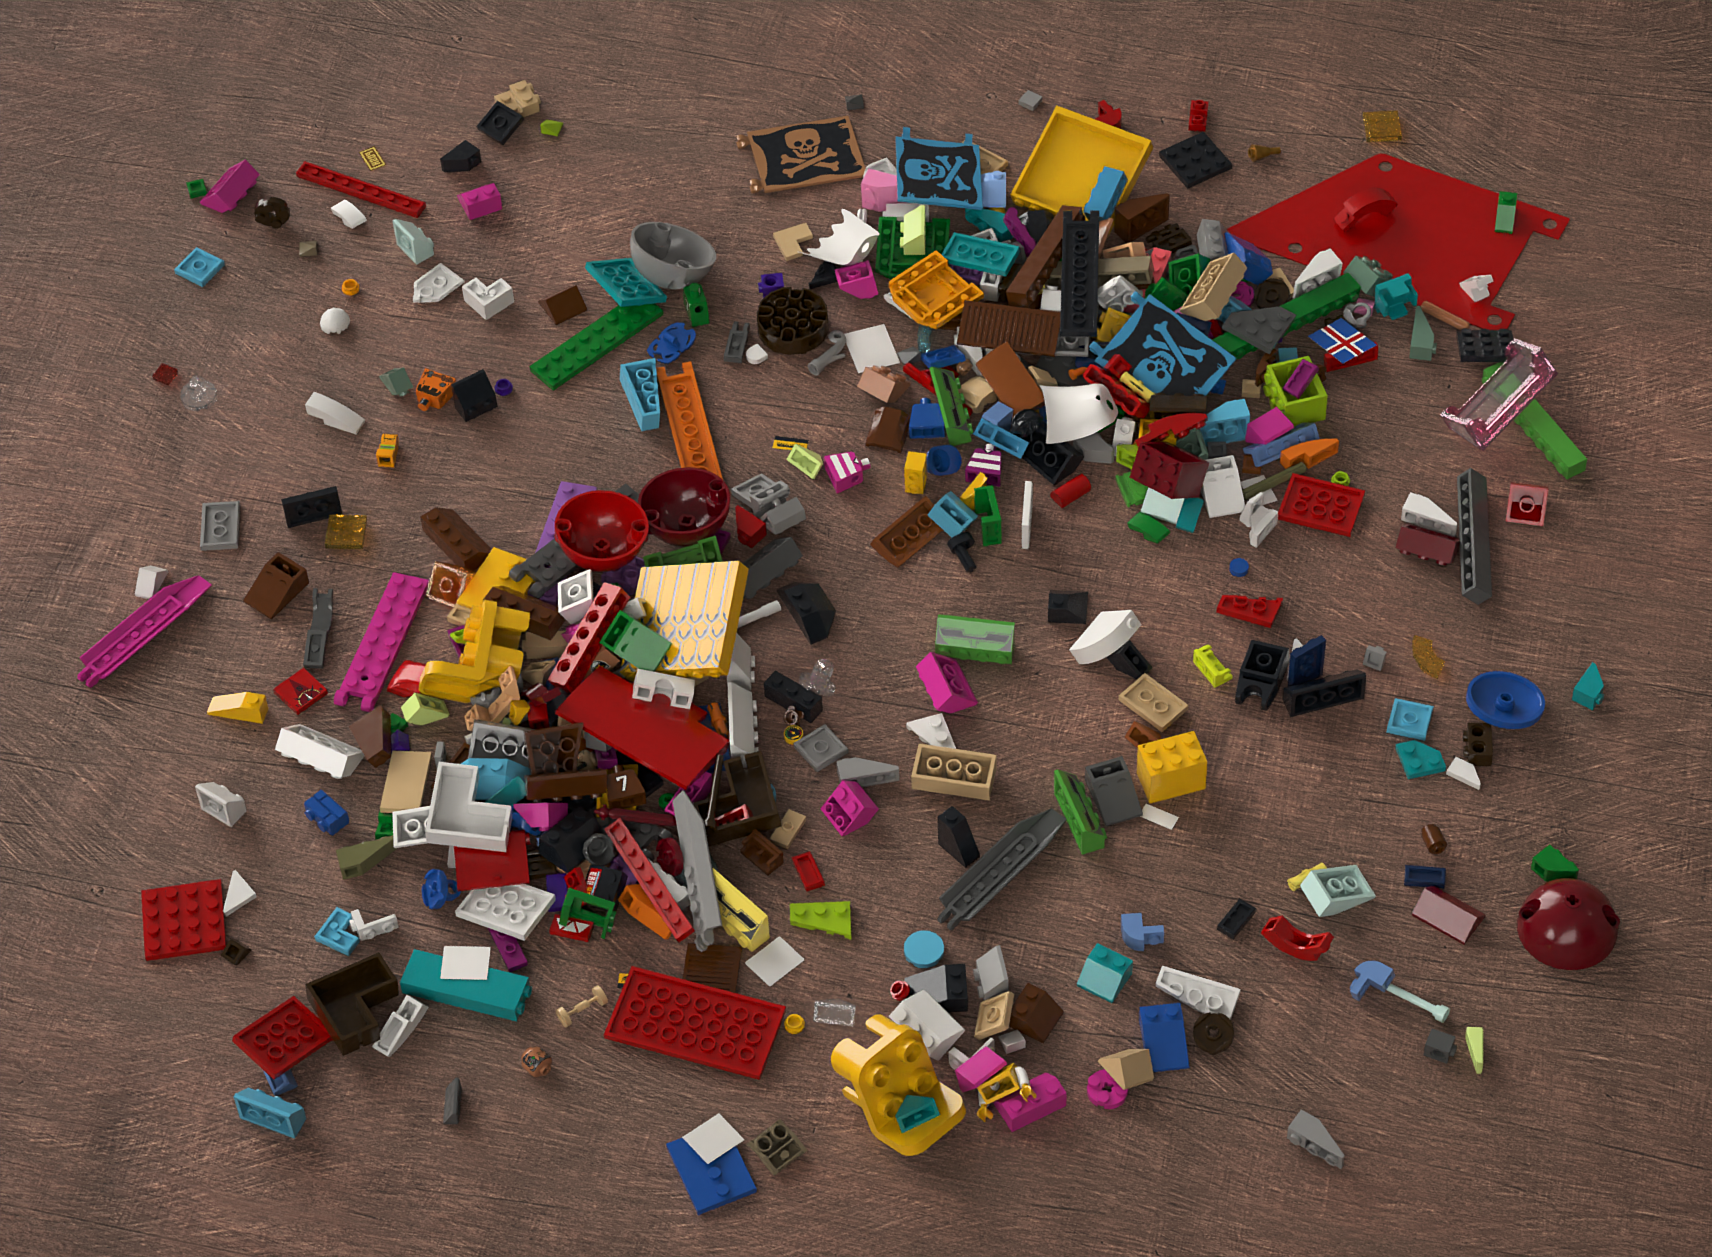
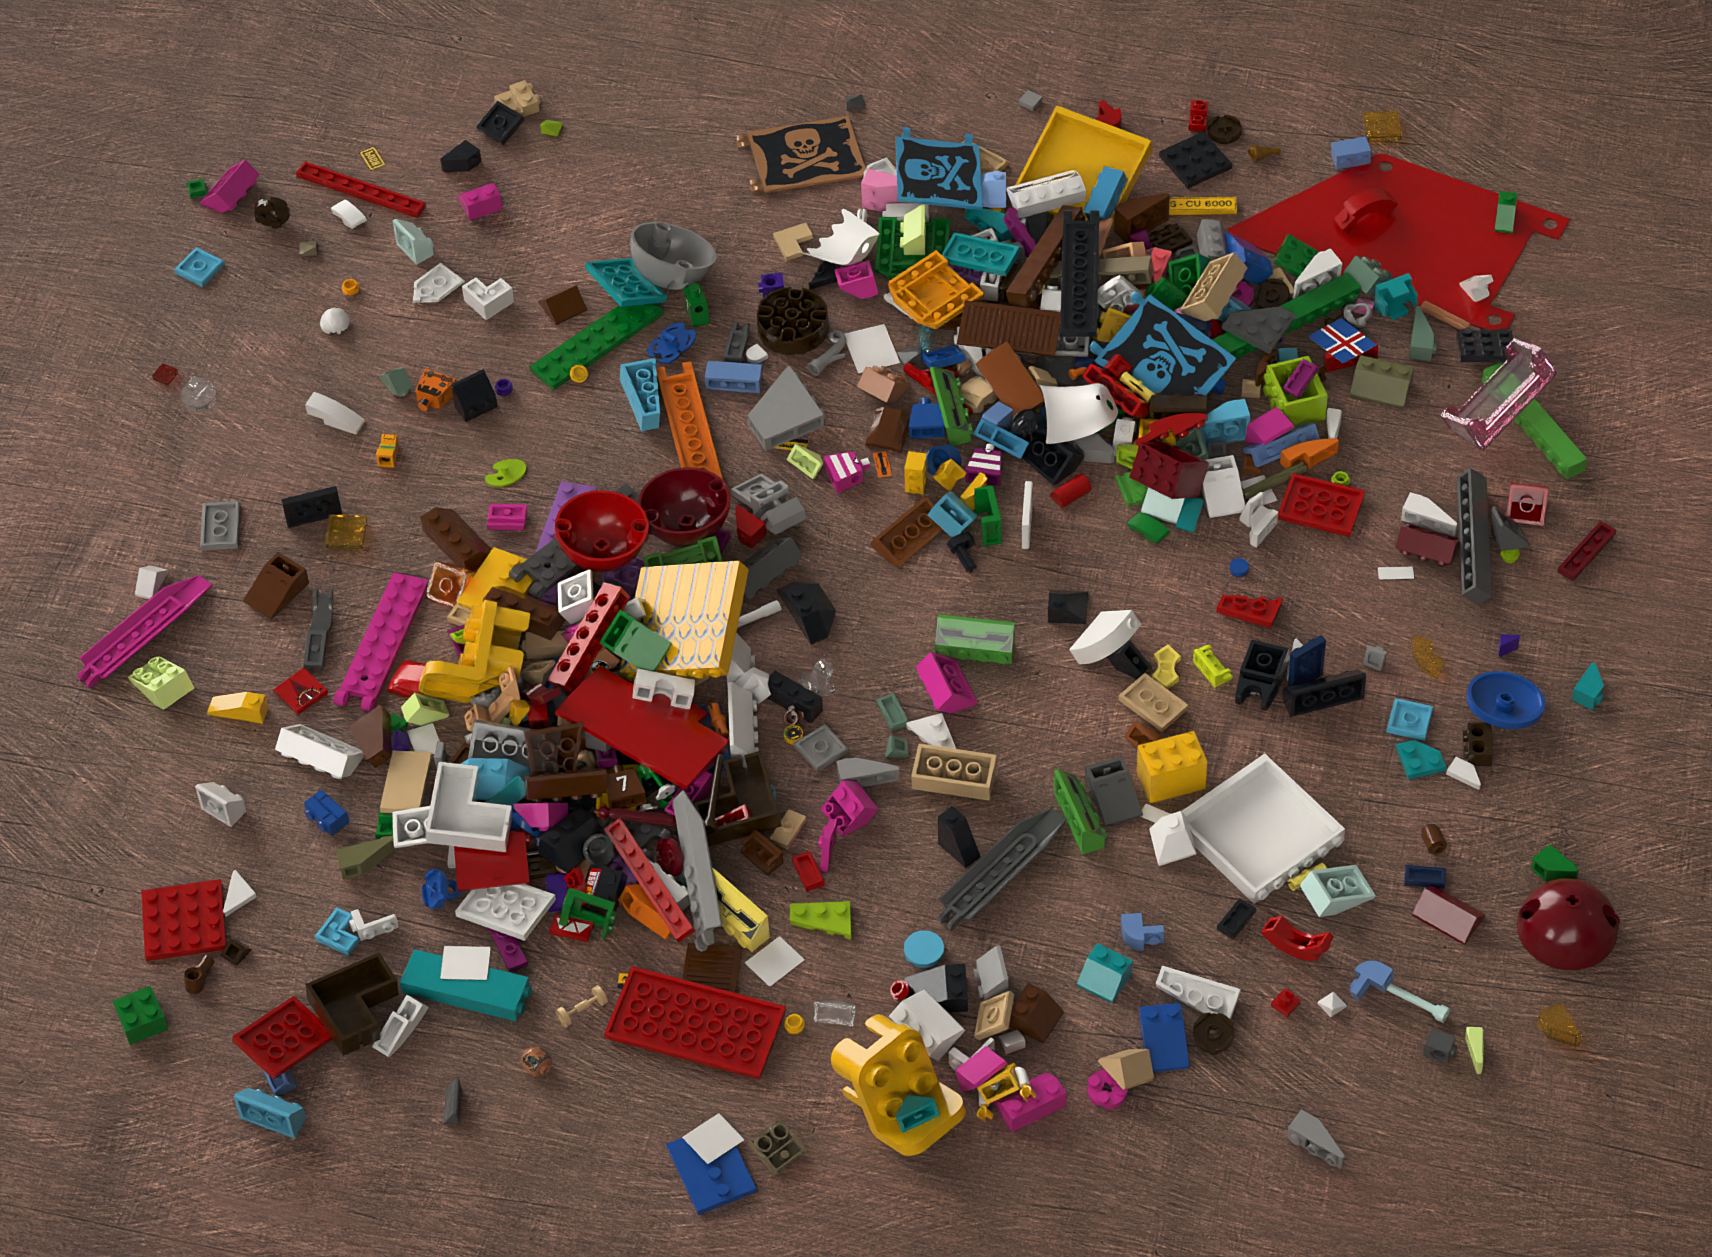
none -> green brick [112,985,168,1045]
none -> yellowish green slope [128,656,194,710]
none -> reddish brown pin [184,955,214,994]
none -> white sticker [407,723,440,754]
none -> lime piece [485,459,527,487]
none -> dark pink plate [487,504,528,530]
none -> yellow plate [570,365,588,383]
none -> plant [636,764,676,812]
none -> medium blue brick [705,361,763,393]
none -> white slope [734,667,771,704]
none -> light grey slope [748,366,826,451]
none -> dark pink wing [818,819,837,872]
none -> orange sticker [873,451,892,478]
none -> sand green tile [876,693,909,732]
none -> sand green slope [885,735,909,759]
none -> yellow panel [933,459,966,491]
none -> white slope [1007,170,1086,219]
none -> magenta slope [1130,229,1151,250]
none -> white slope [1149,811,1196,866]
none -> light yellow tile [1152,645,1181,689]
none -> yellow tile [1169,197,1237,215]
none -> white panel [1181,754,1345,904]
none -> dark brown tile [1207,115,1242,144]
none -> red tile [1271,989,1300,1018]
none -> green plate [1273,234,1319,277]
none -> white slope [1317,991,1347,1017]
none -> white slope [1326,408,1342,439]
none -> medium blue brick [1331,137,1371,169]
none -> olive slope [1350,355,1414,408]
none -> white sticker [1378,566,1414,580]
none -> dark grey slope [1491,506,1530,551]
none -> dark purple slope [1498,634,1520,656]
none -> lime plate [1500,549,1520,563]
none -> clear yellow slope [1537,1002,1582,1047]
none -> dark red plate [1557,521,1617,581]

